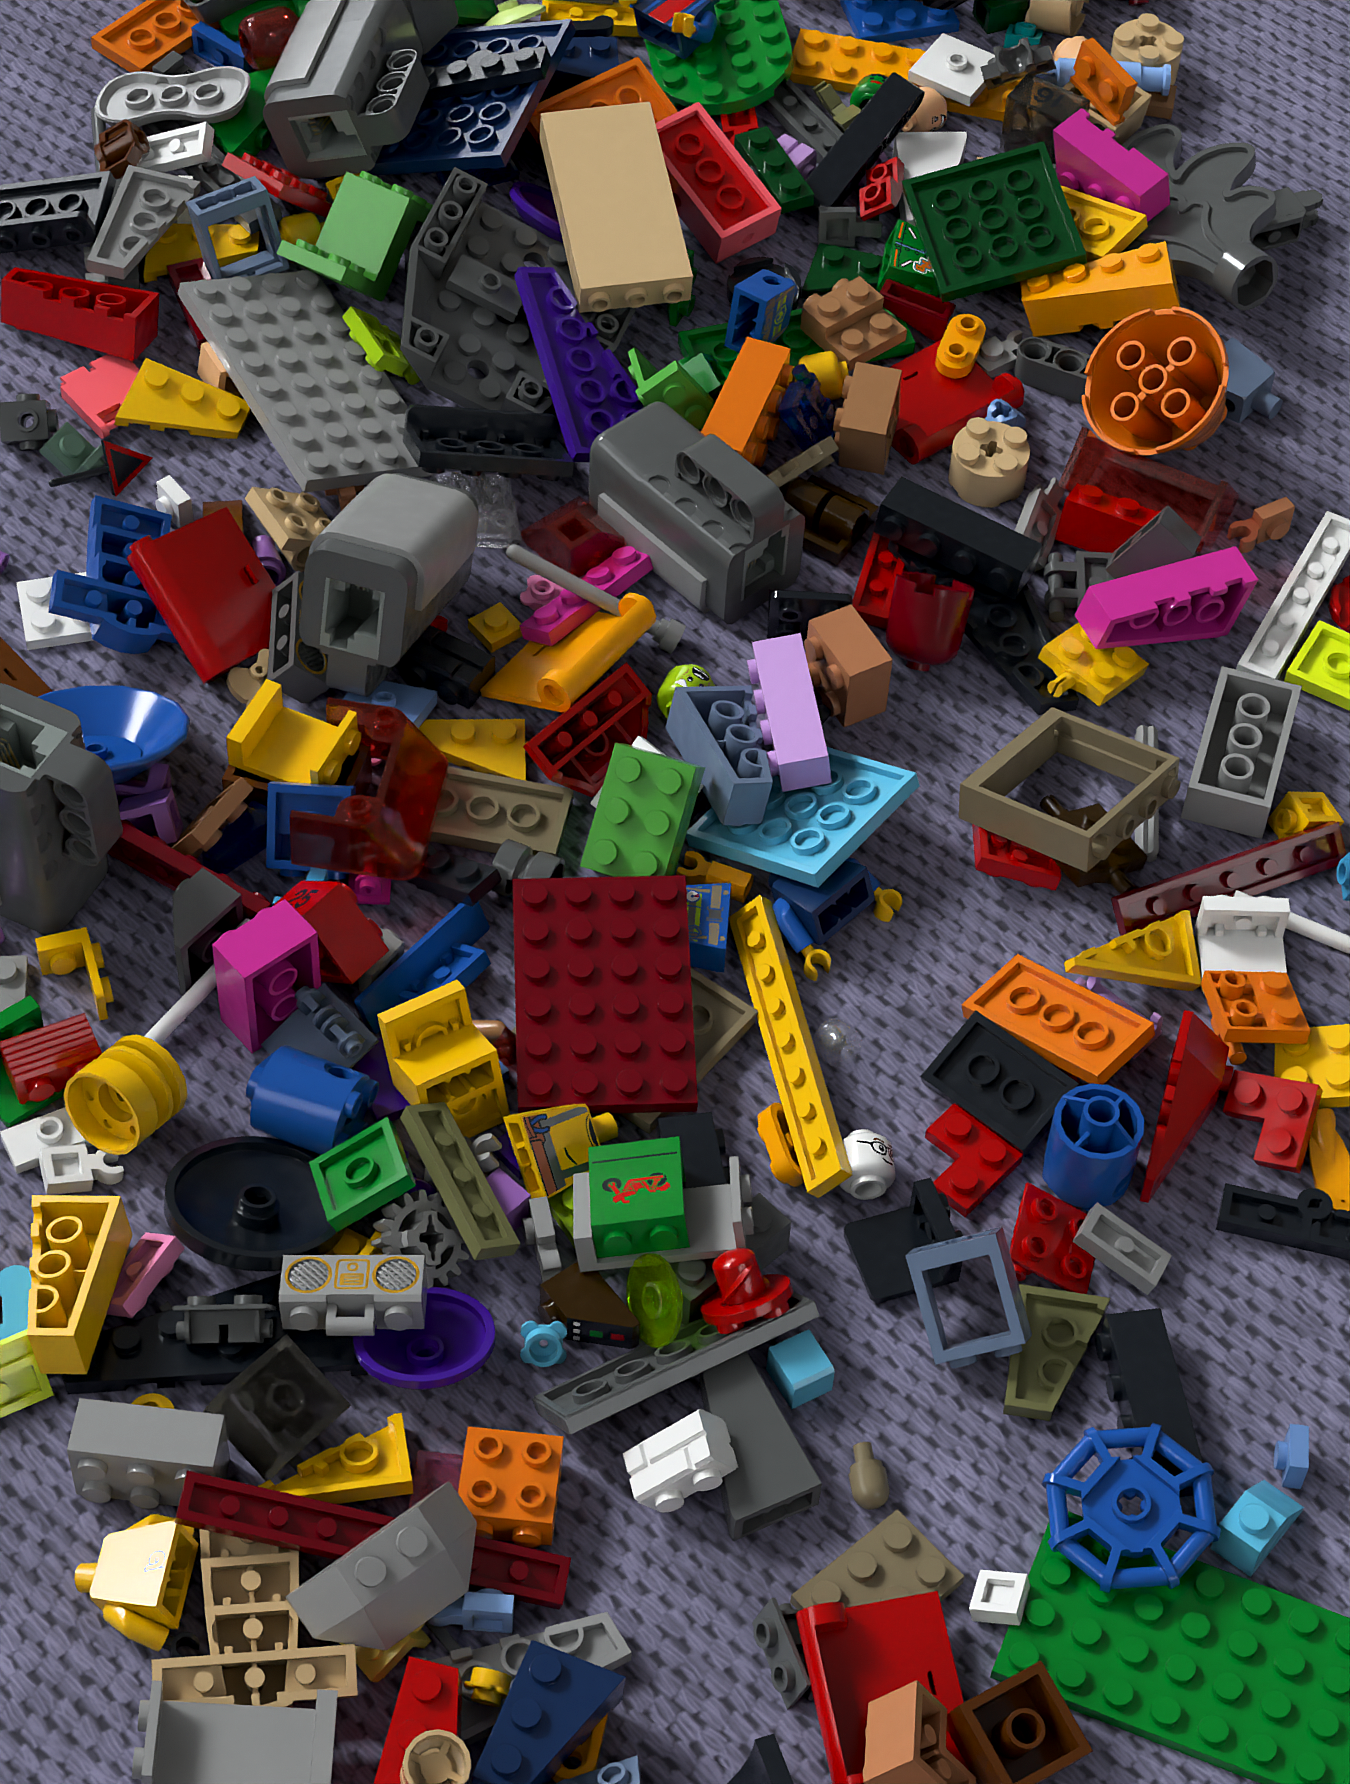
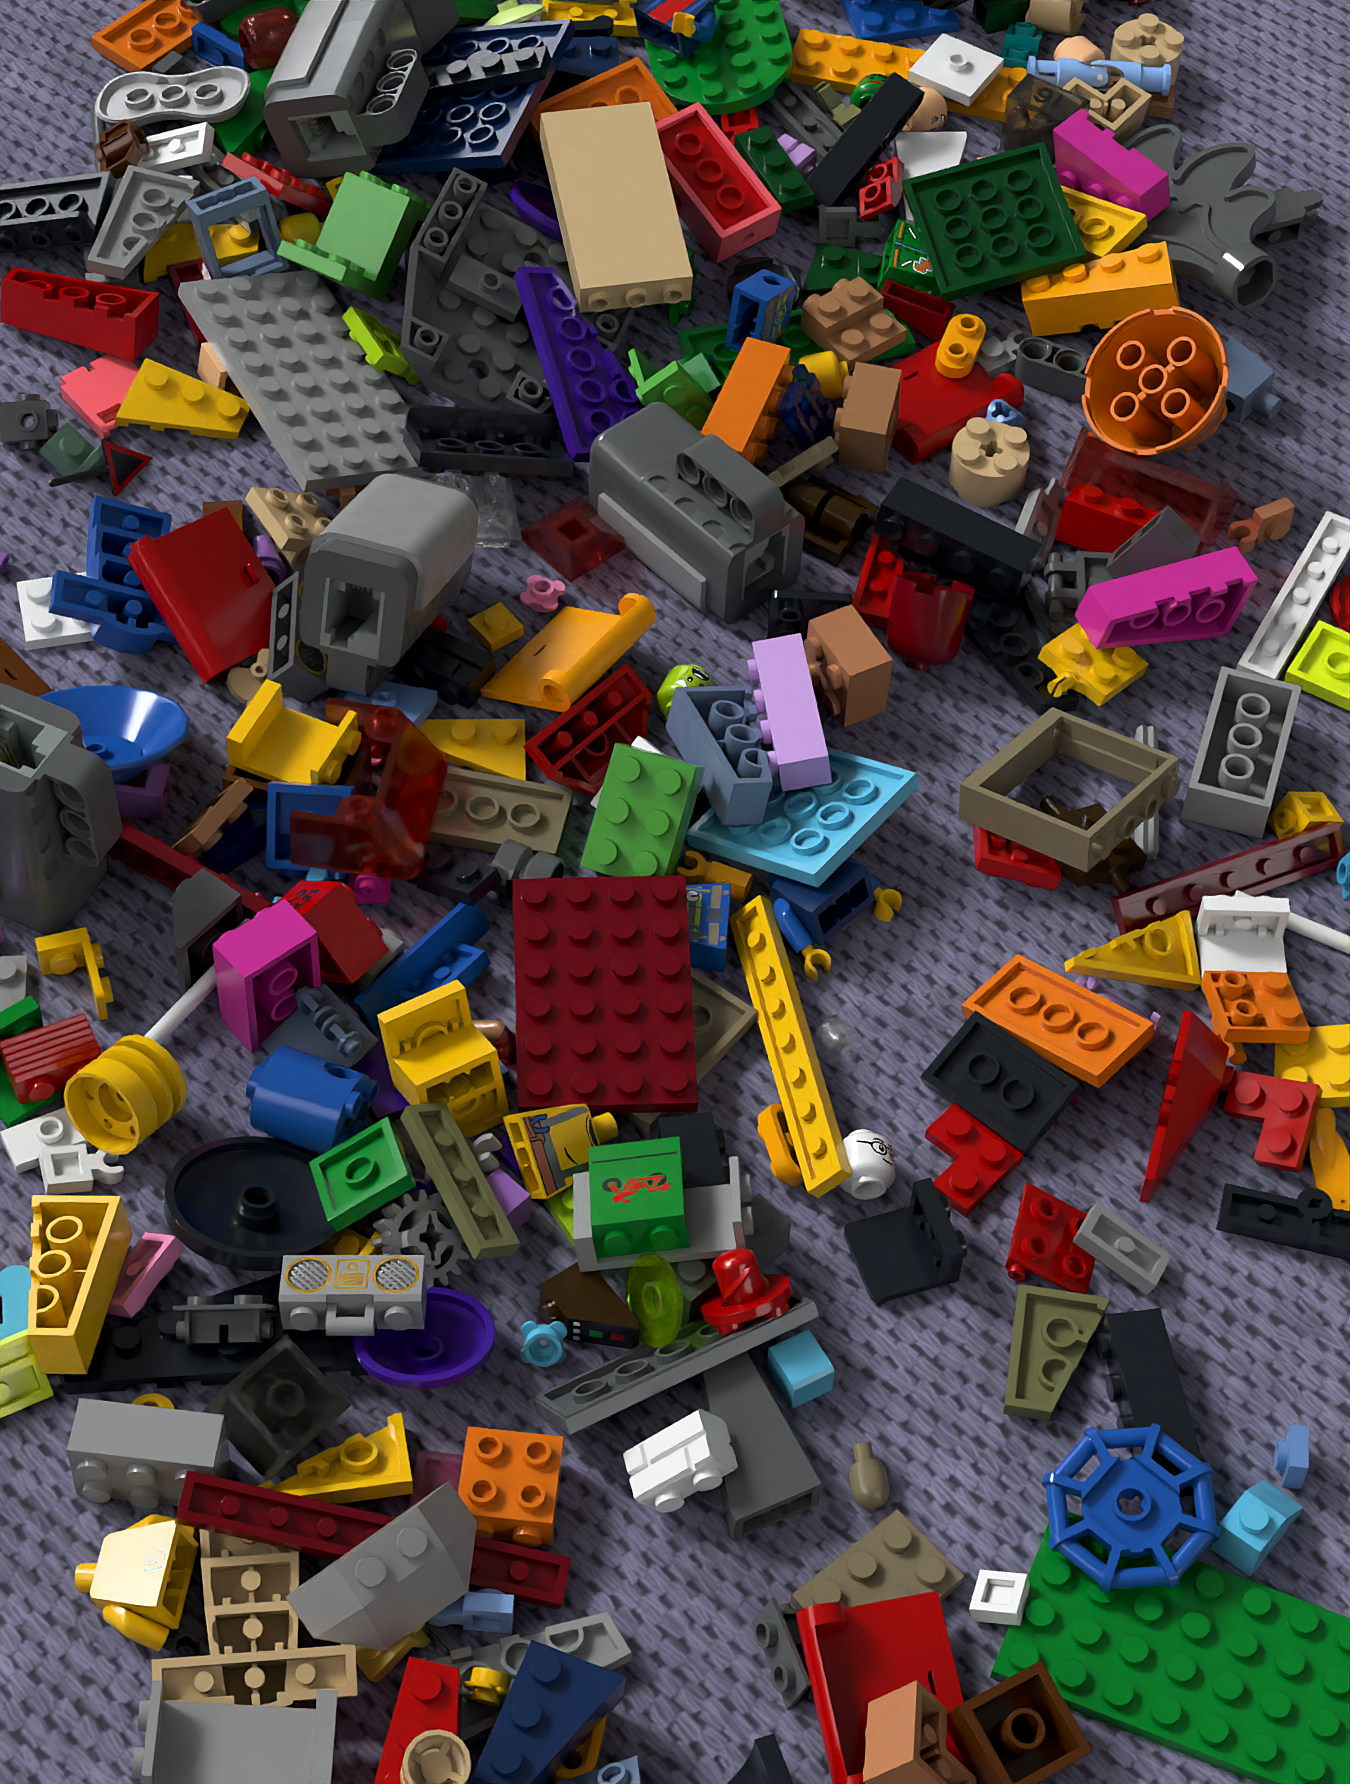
medium lavender panel [119,787,183,844] -> none
white plate [155,475,194,528] -> none
light grey piece [506,544,686,654] -> none
dark pink plate [519,546,654,646] -> none
light grey plate [522,1196,561,1283] -> none
sand blue window [905,1227,1032,1368] -> none
dark grey plate [980,37,1057,90] -> none
blue cylinder [1042,1083,1144,1211] -> none
orange plate [1069,37,1138,126] -> none

